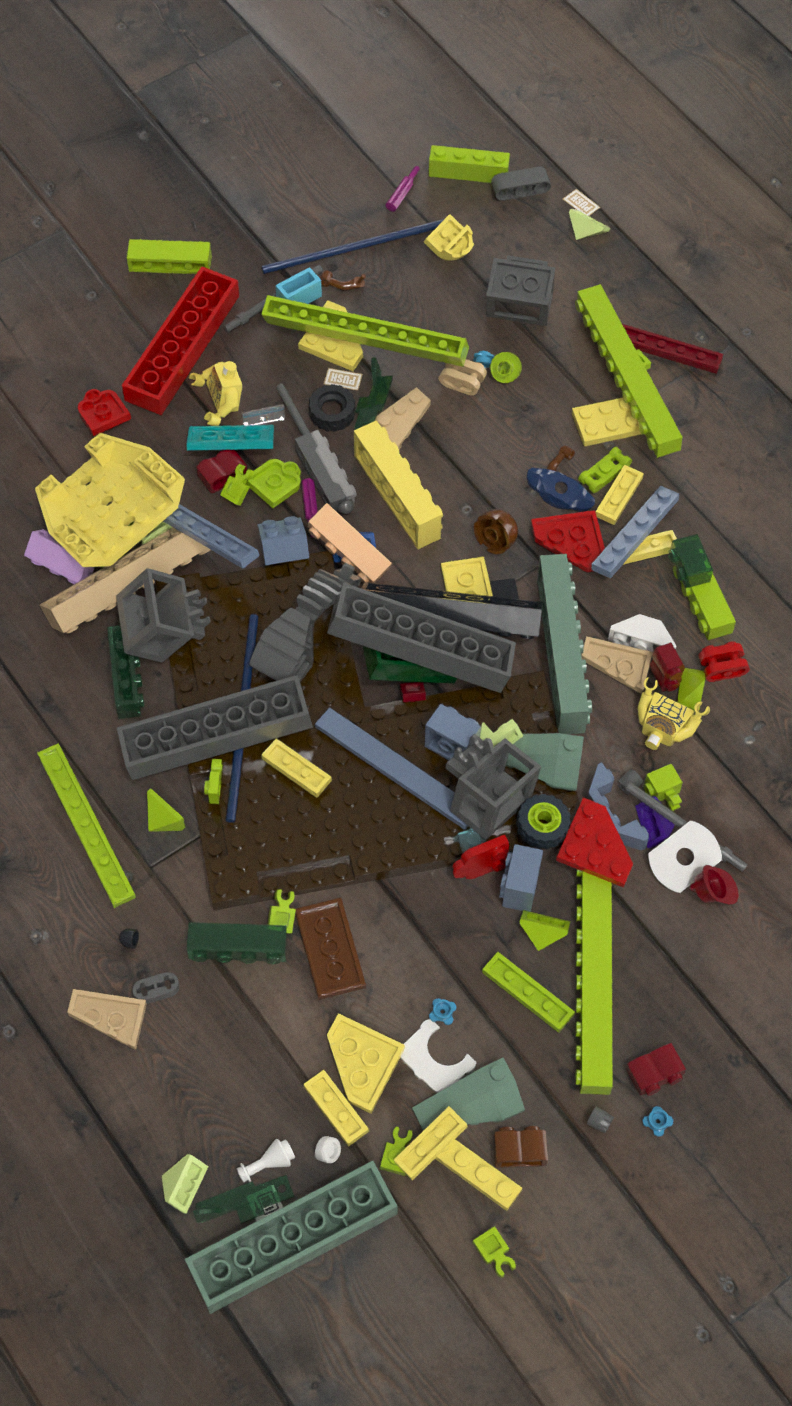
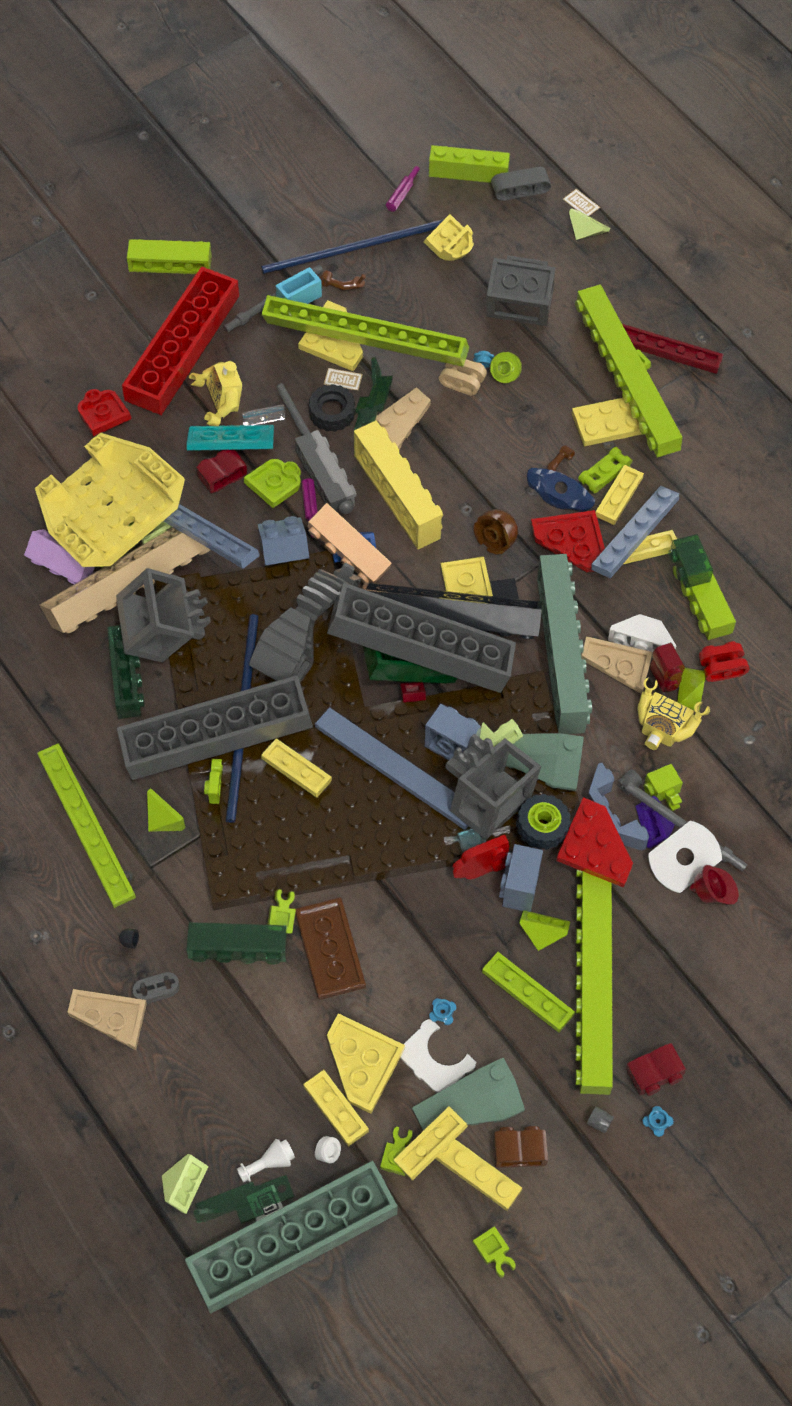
lime plate [220,464,254,506] -> none

